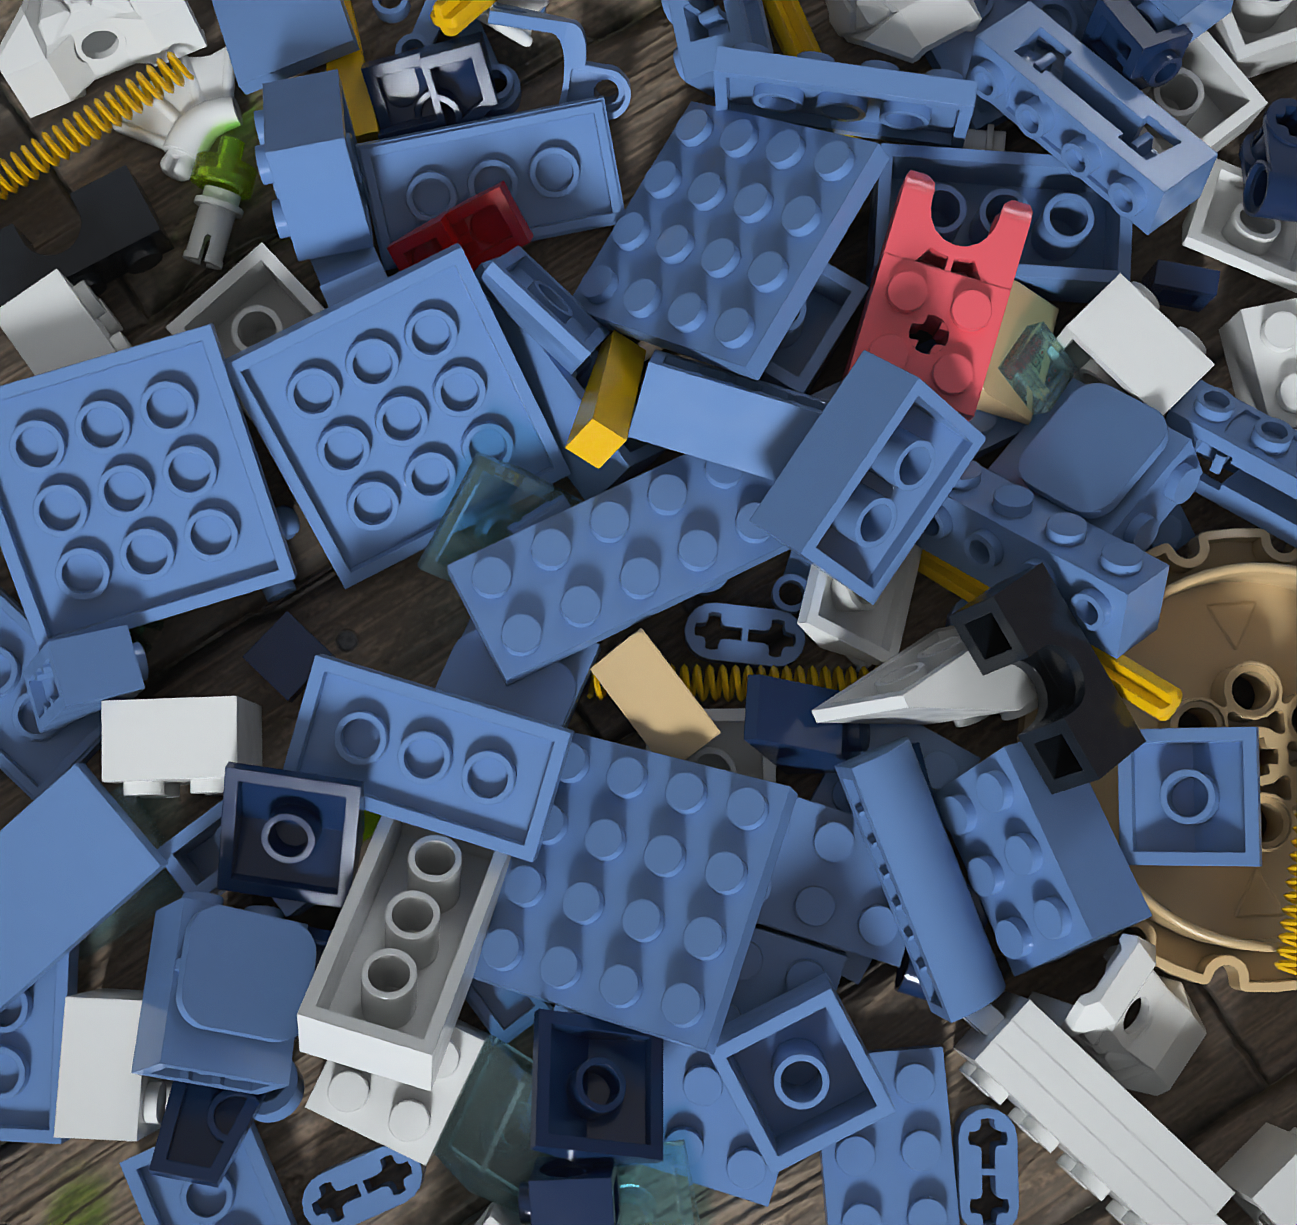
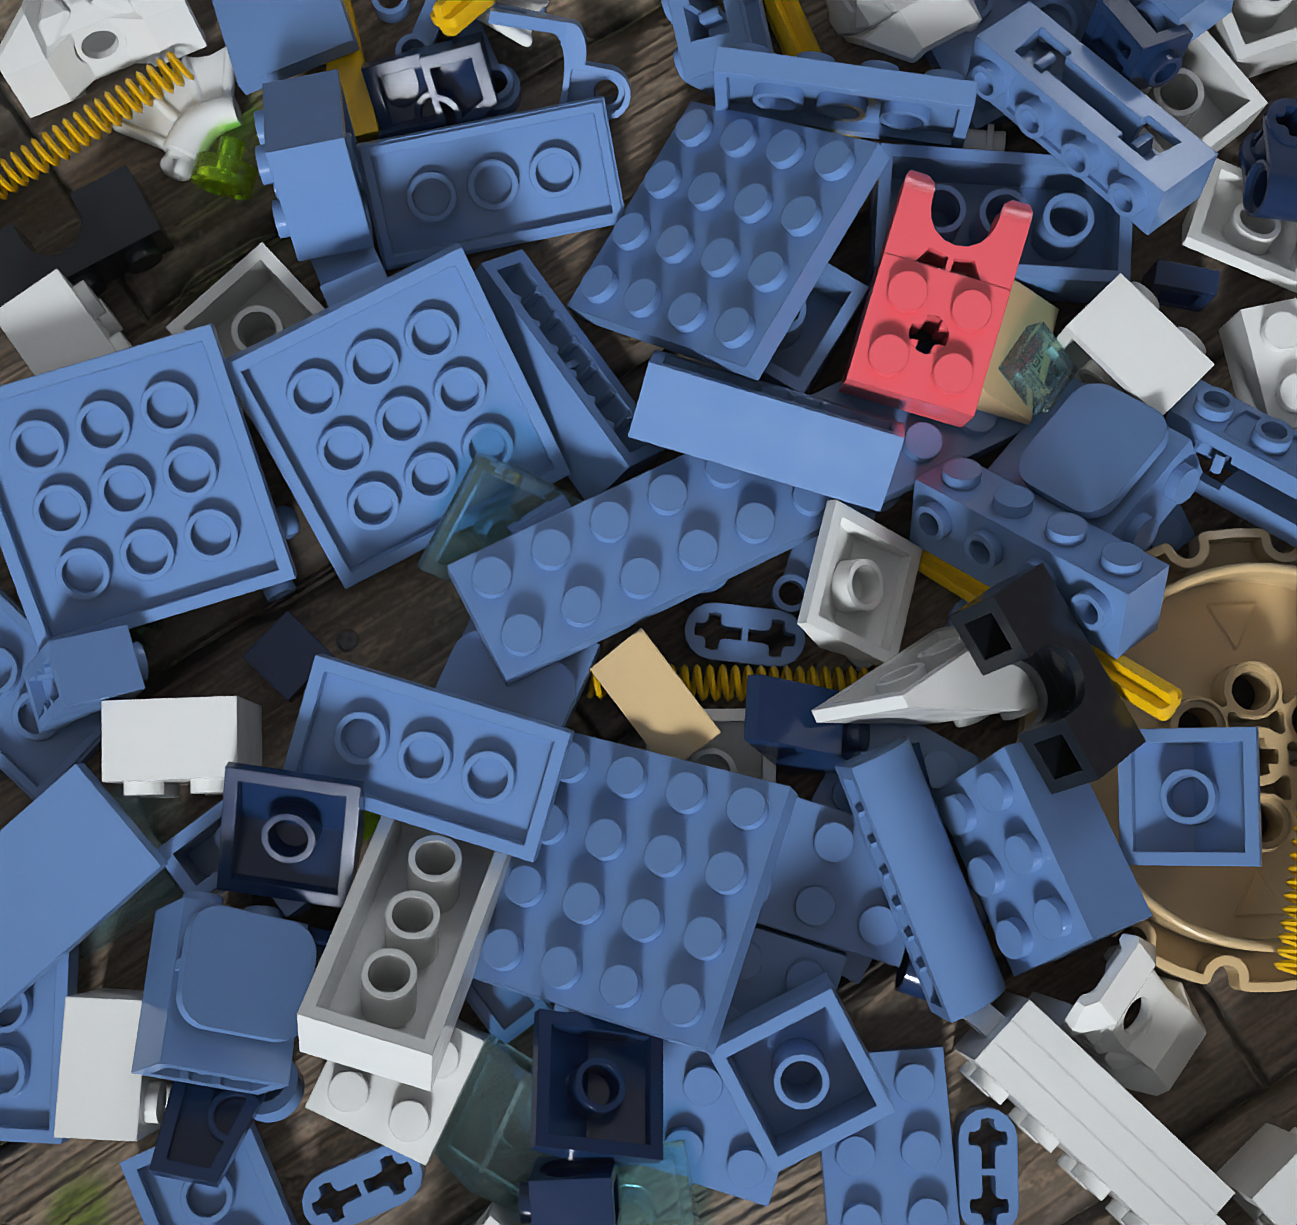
white pin [182,185,244,270] -> none
red slope [386,180,534,272] -> none
medium blue slope [479,245,611,374] -> none
yellow piece [565,330,646,469] -> none
medium blue slope [749,350,987,605] -> none

